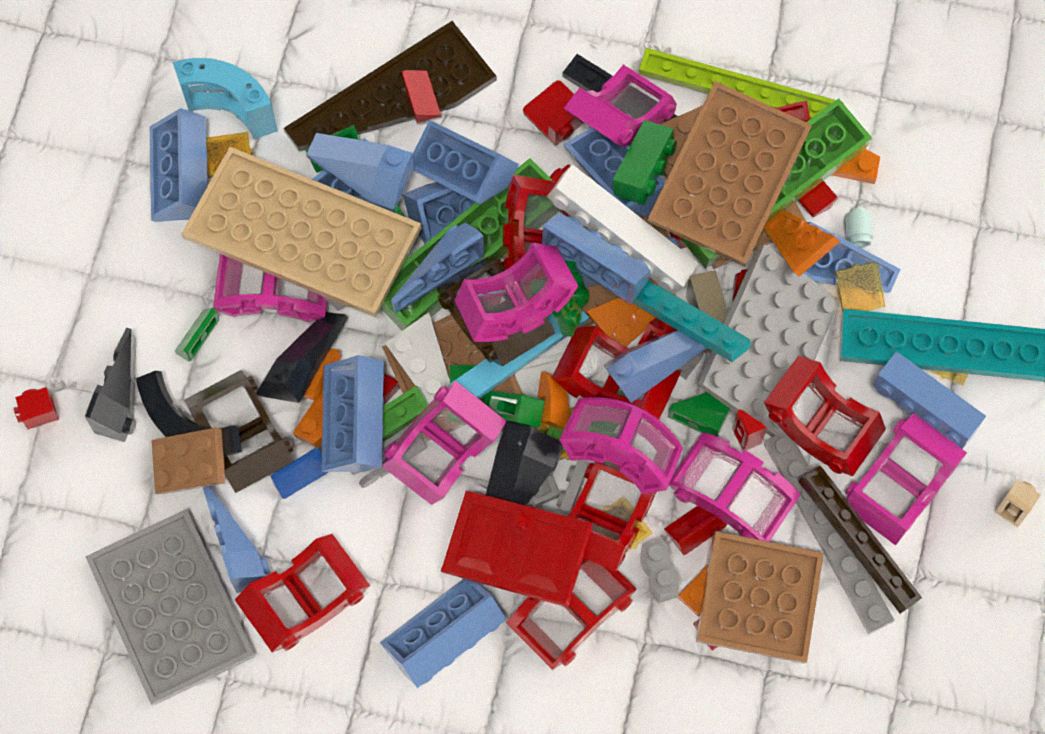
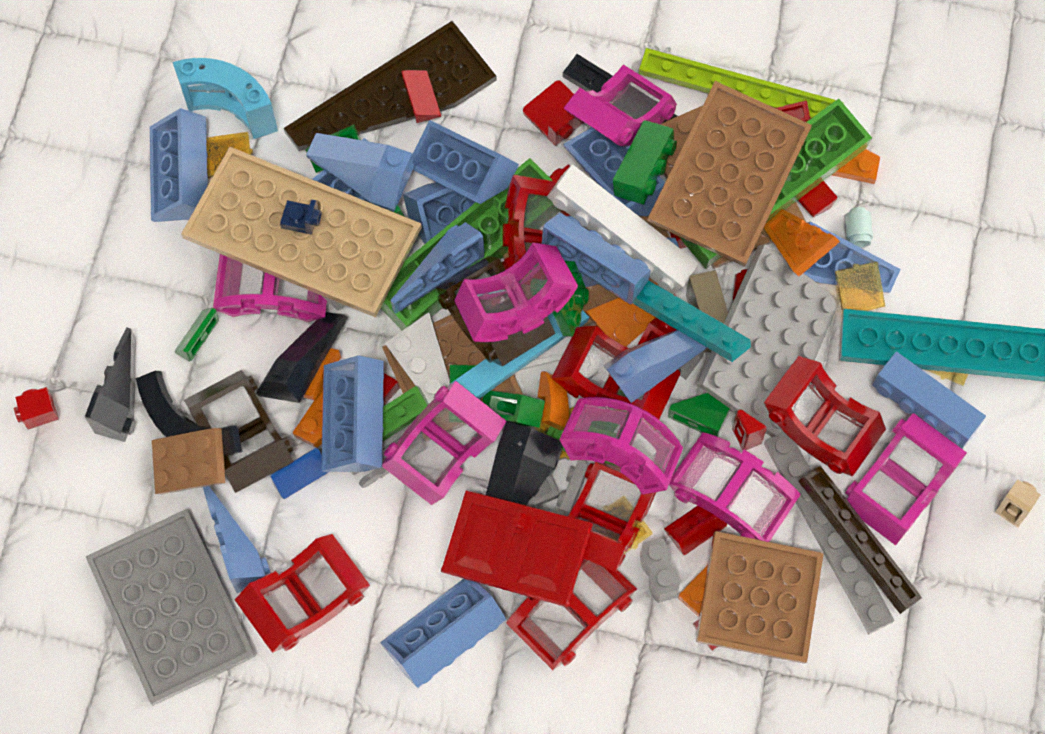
none -> dark blue bracket [280,199,322,235]

